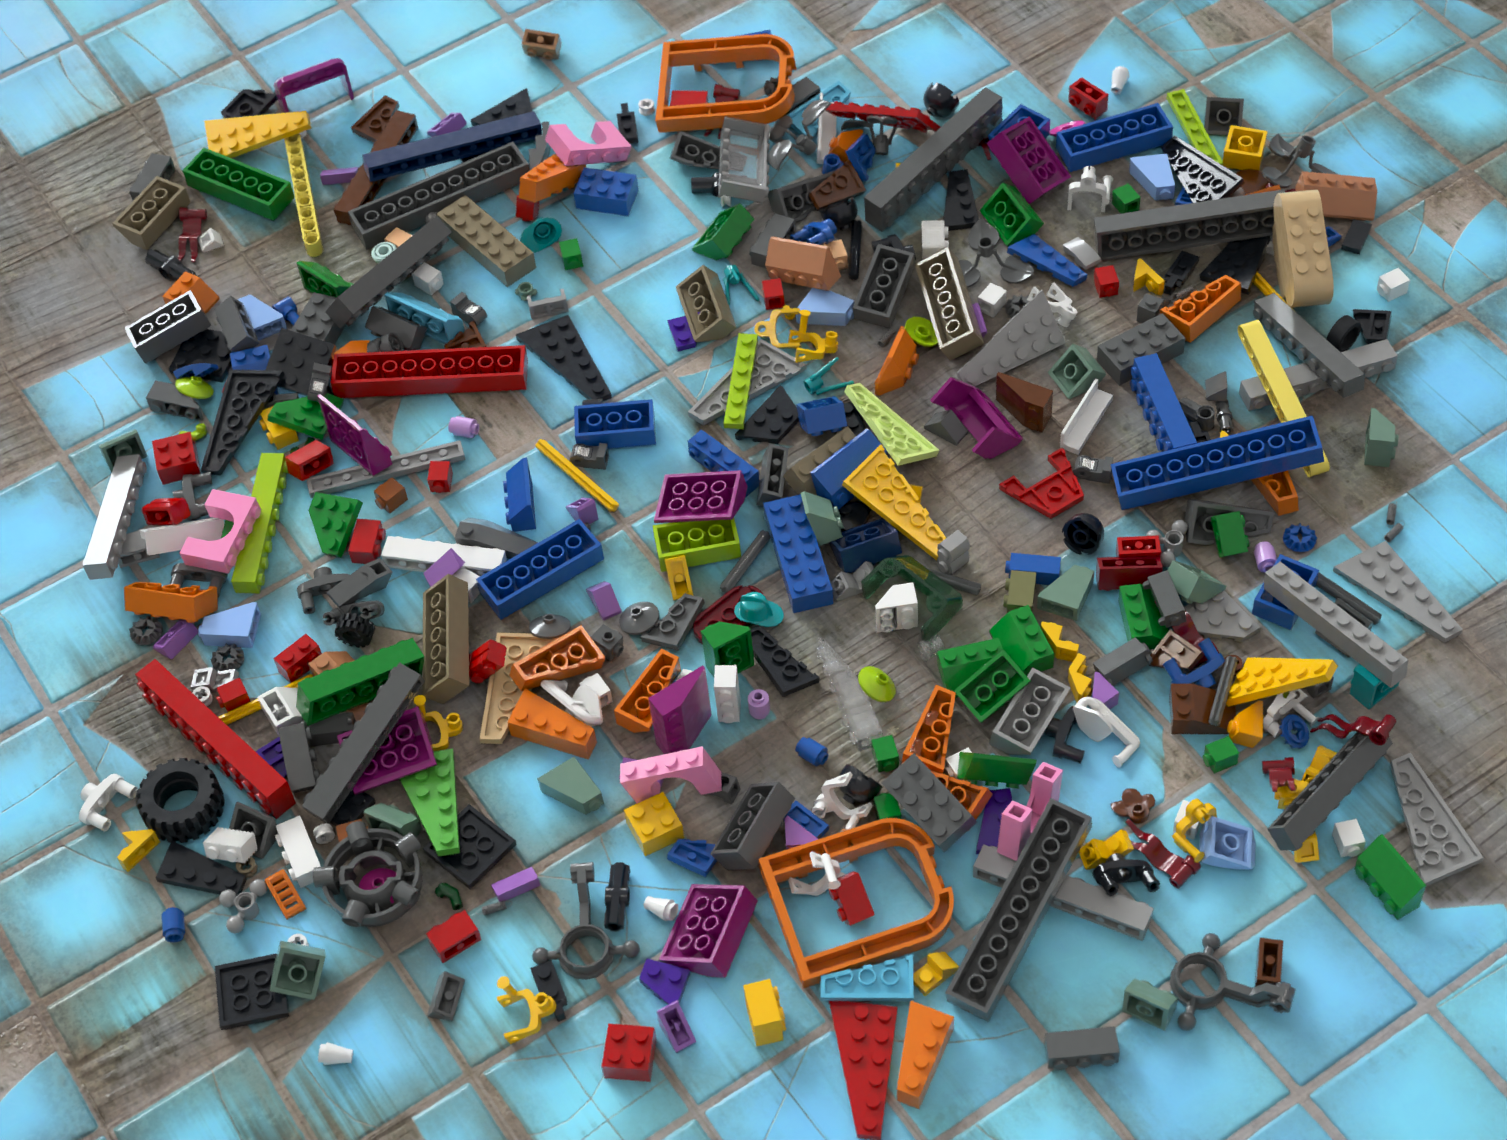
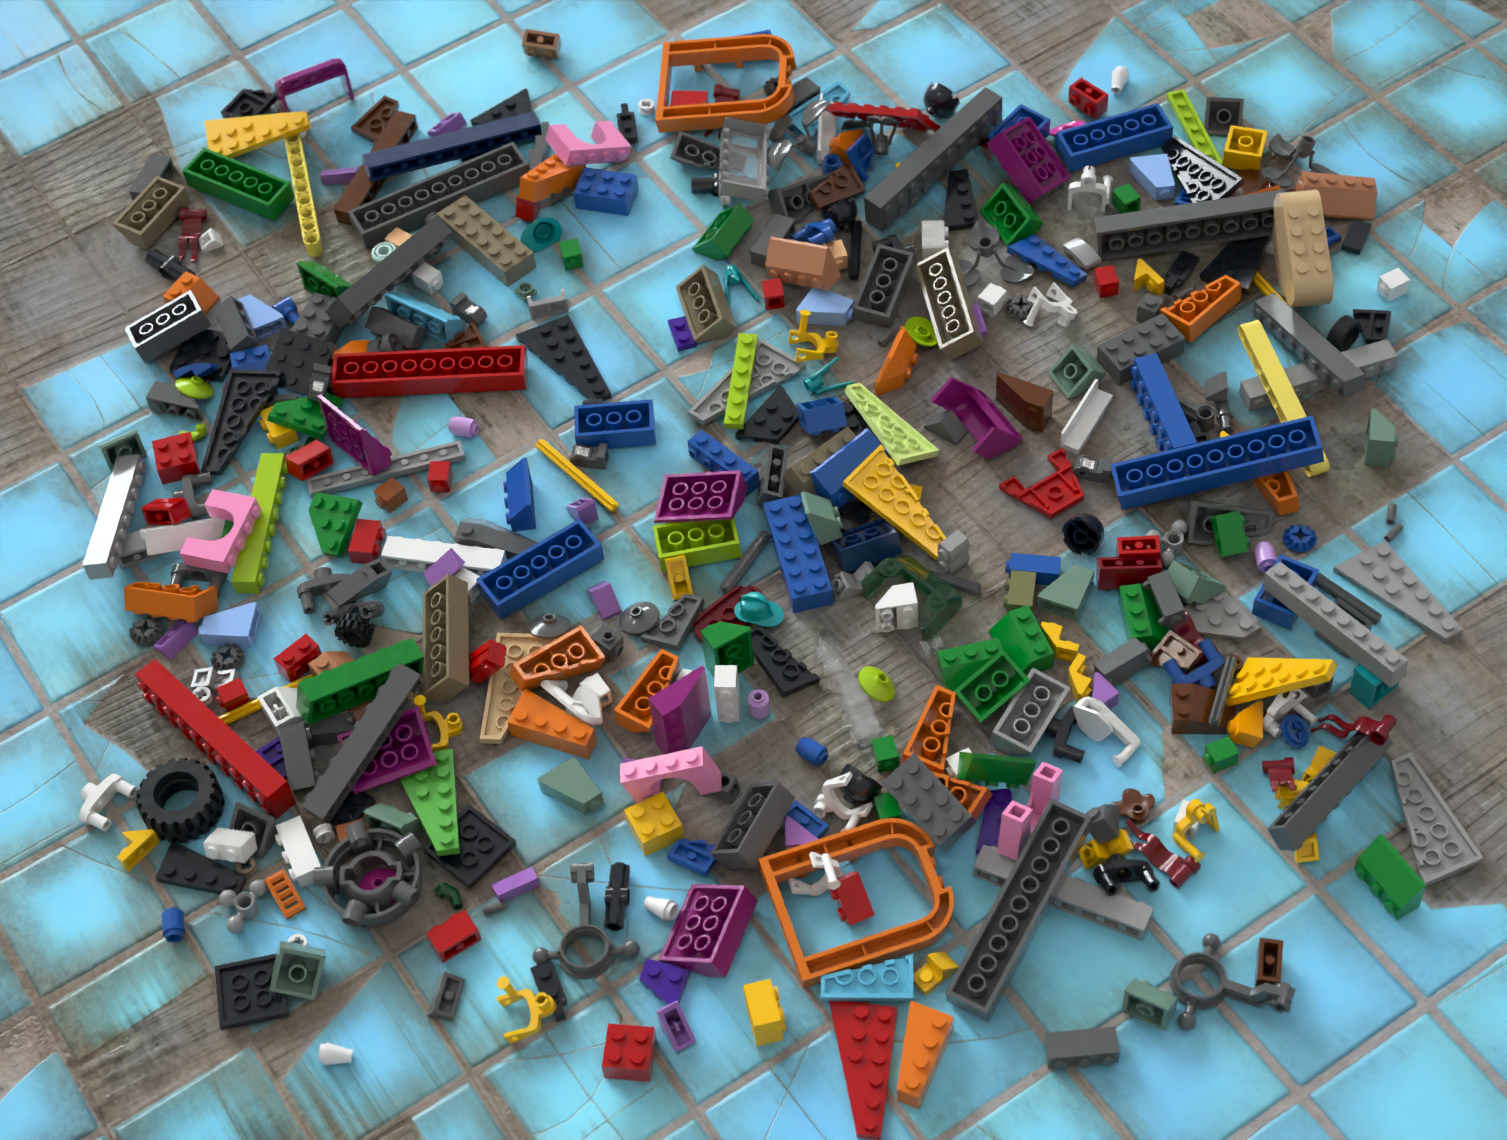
yellow piece [754,305,801,349] -> none
light grey wing [956,290,1066,387] -> none
light blue slope [1199,816,1256,870] -> none
white brick [1332,819,1366,857] -> none
none -> dark grey slope [1086,804,1120,845]

